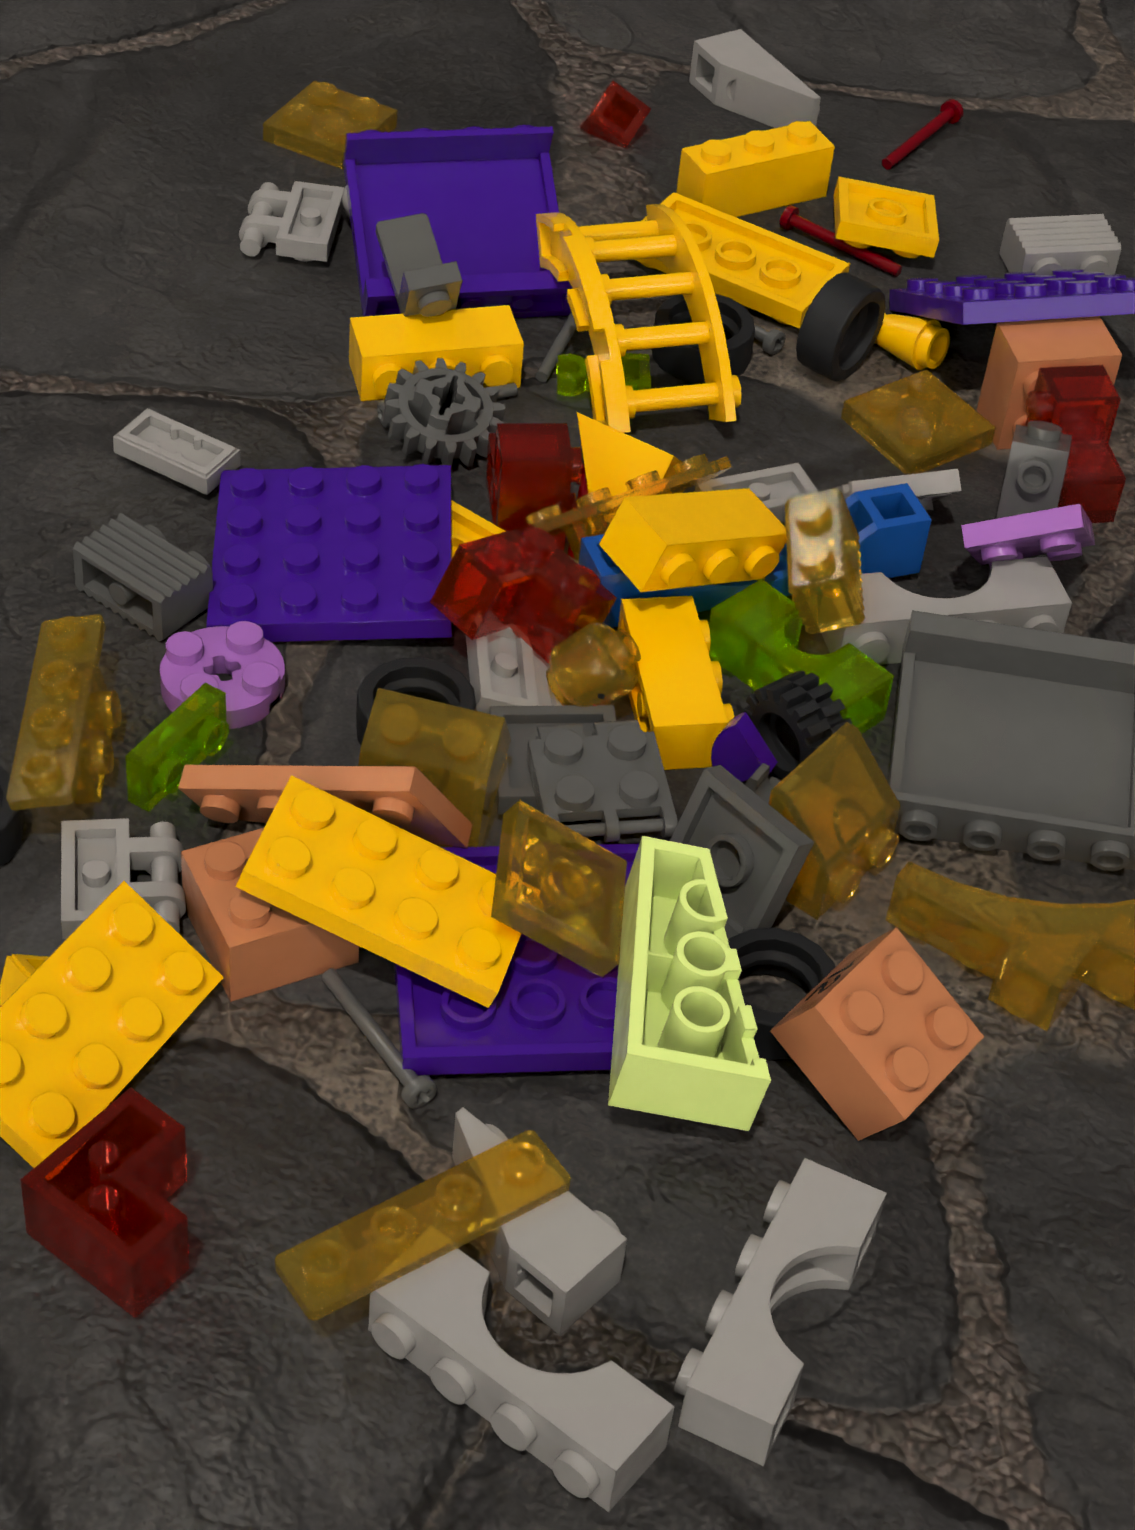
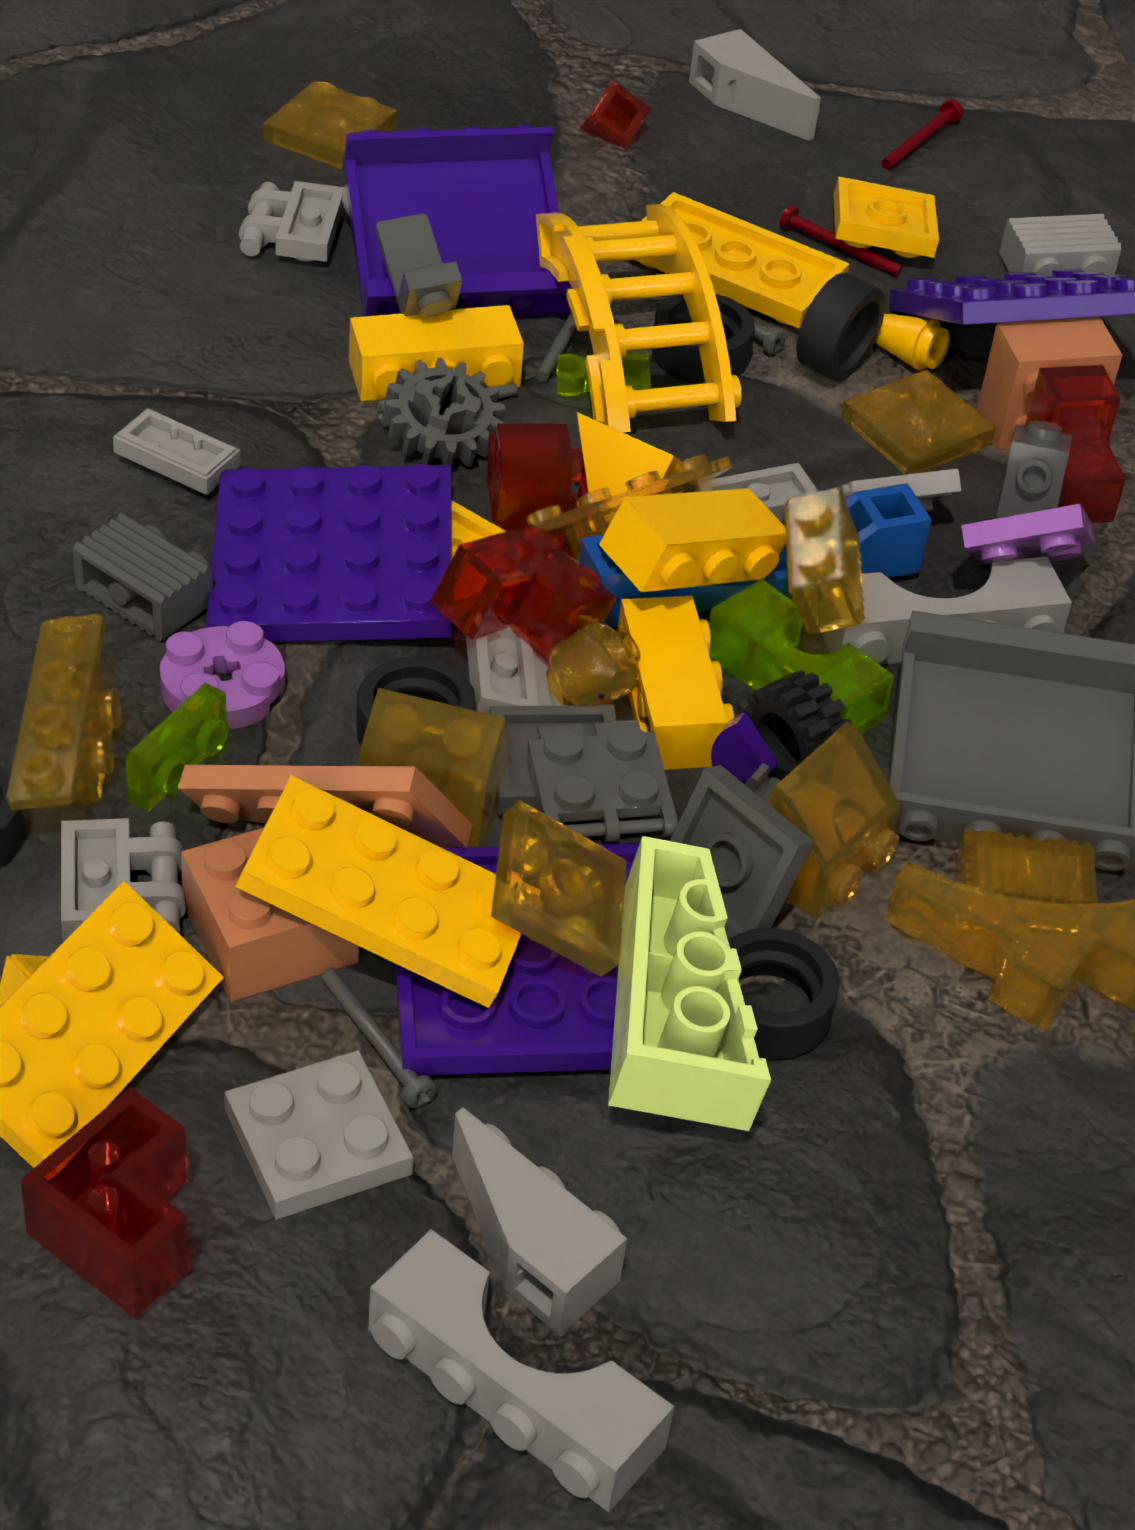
clear yellow bracket [275,1130,571,1321] -> none
light grey arch [674,1158,887,1466] -> none
yellow brick [676,121,835,217] -> none
nougat brick [770,927,984,1141] -> none
none -> light grey plate [224,1050,413,1220]
none -> clear yellow brick [953,828,1098,939]

